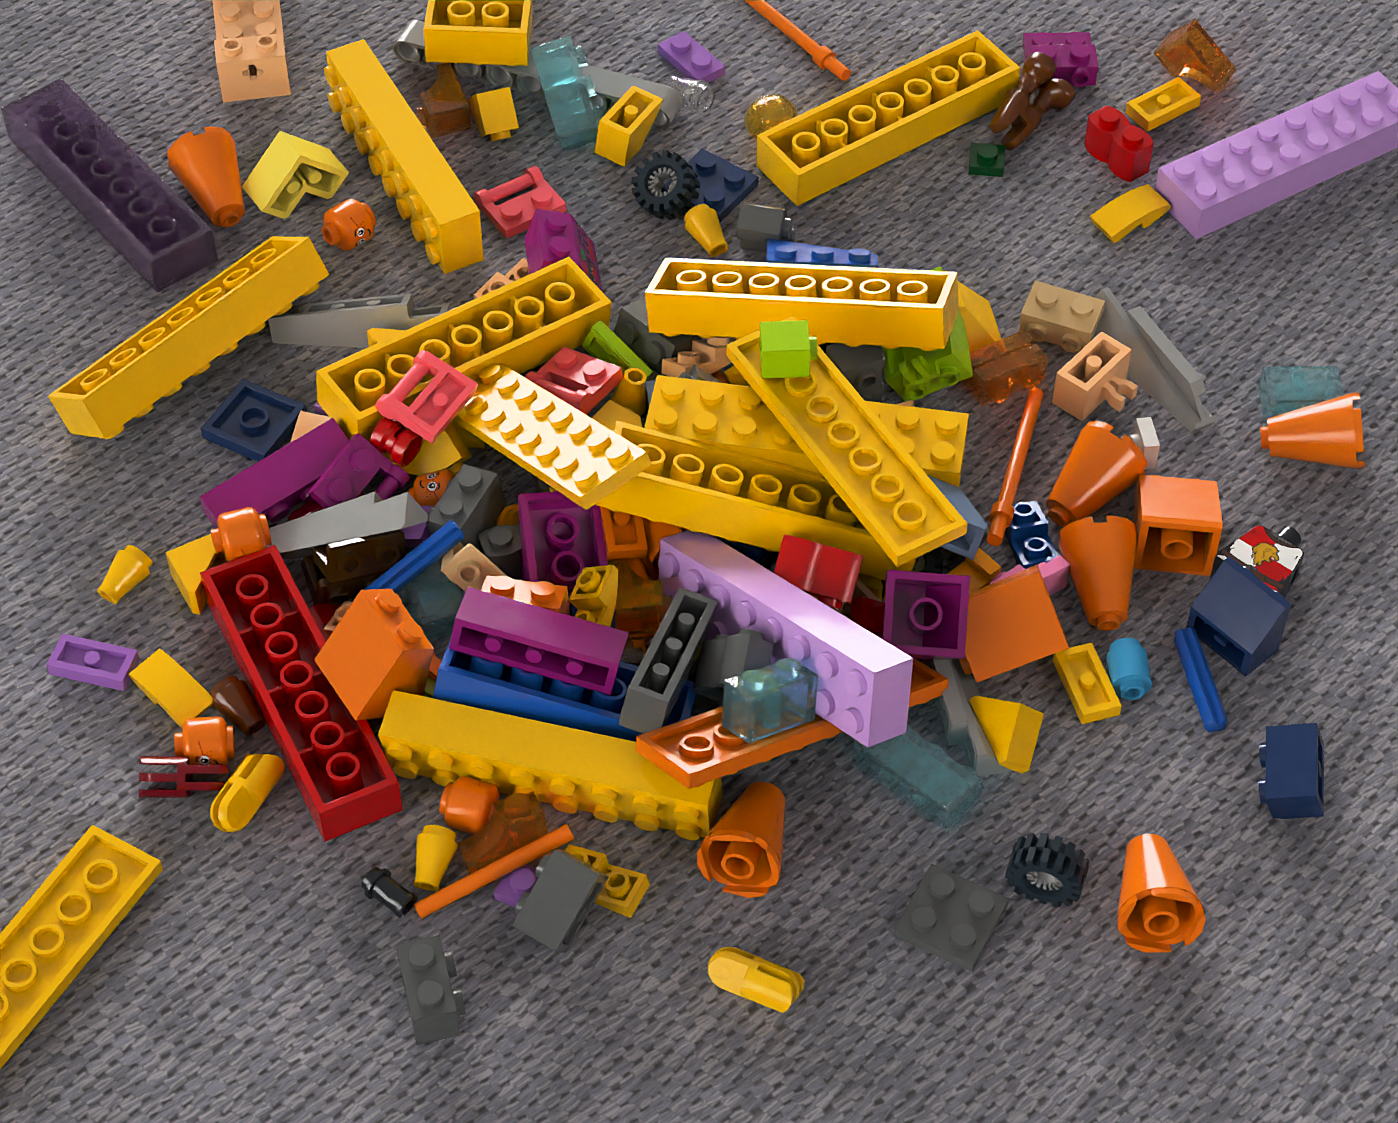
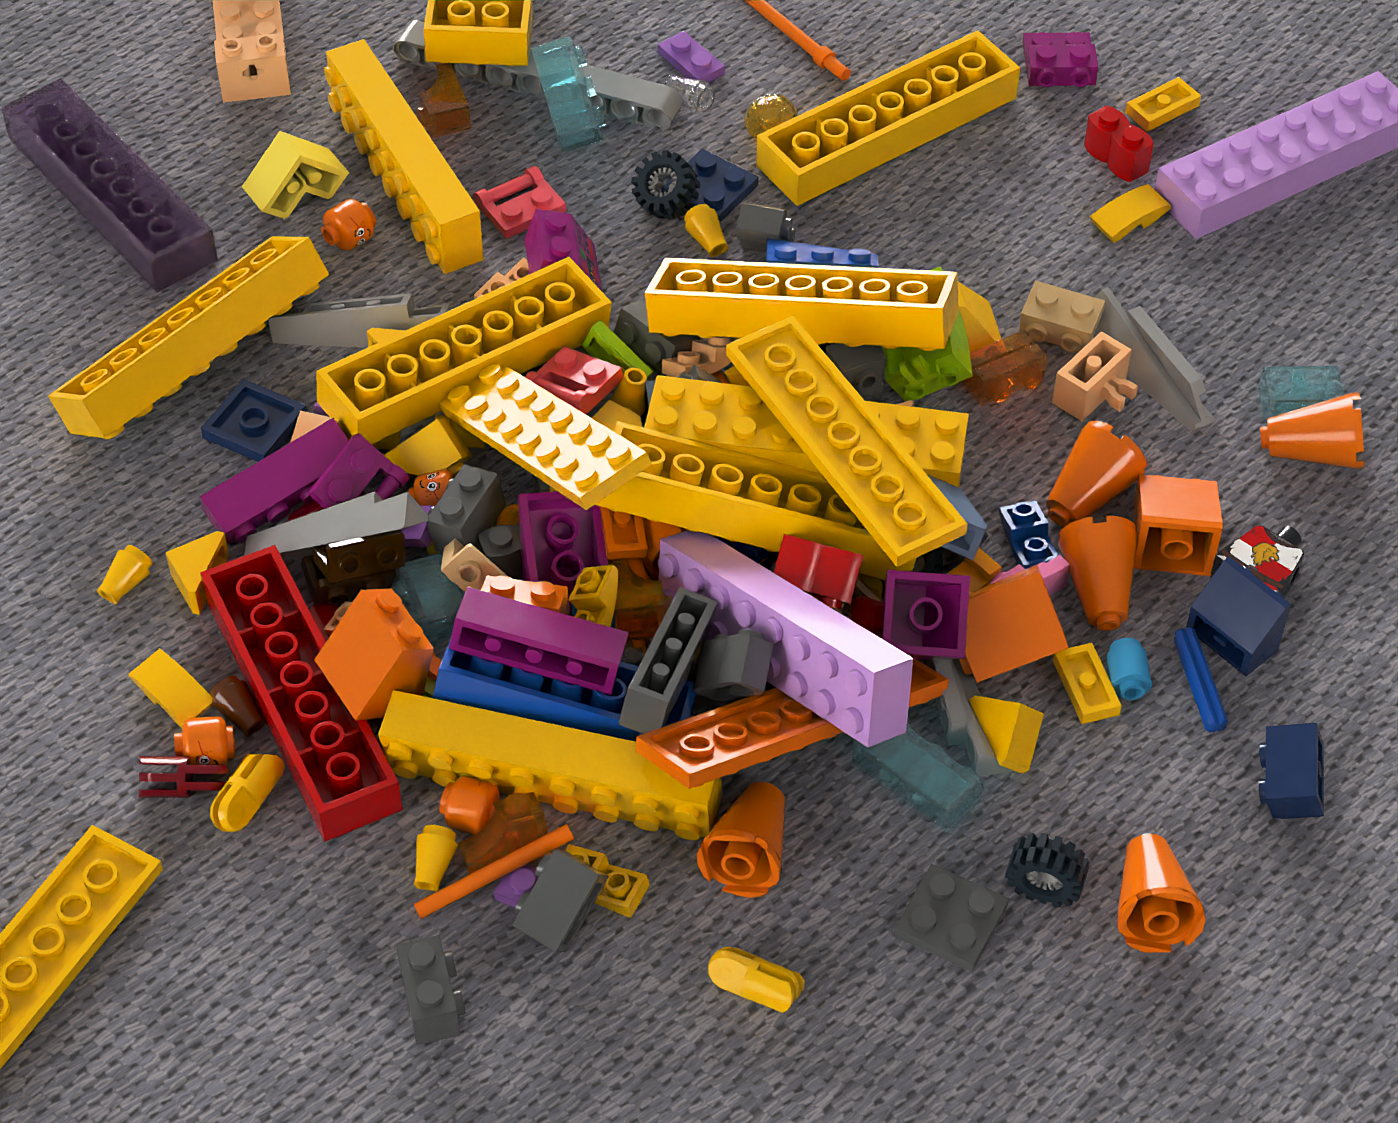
medium lavender plate [46,634,140,691] -> none
orange cone [167,126,245,227] -> none
orange head [210,507,272,562] -> none
black pin [361,867,418,918] -> none
blue axle [364,520,464,593] -> none
red wheel [370,417,424,467] -> none
coral plate [375,350,478,444] -> none
yellow slope [467,87,519,142] -> none
yellow slope [594,85,663,167] -> none
clear light blue brick [722,658,818,743] -> none
lime brick [759,320,817,378] -> none
dark green plate [968,143,1005,177] -> none
orange bar [987,388,1044,546] -> none
reddish brown piece [989,52,1076,151] -> none
white plate [1128,417,1160,470] -> none
clear orange arch [1154,19,1236,92] -> none

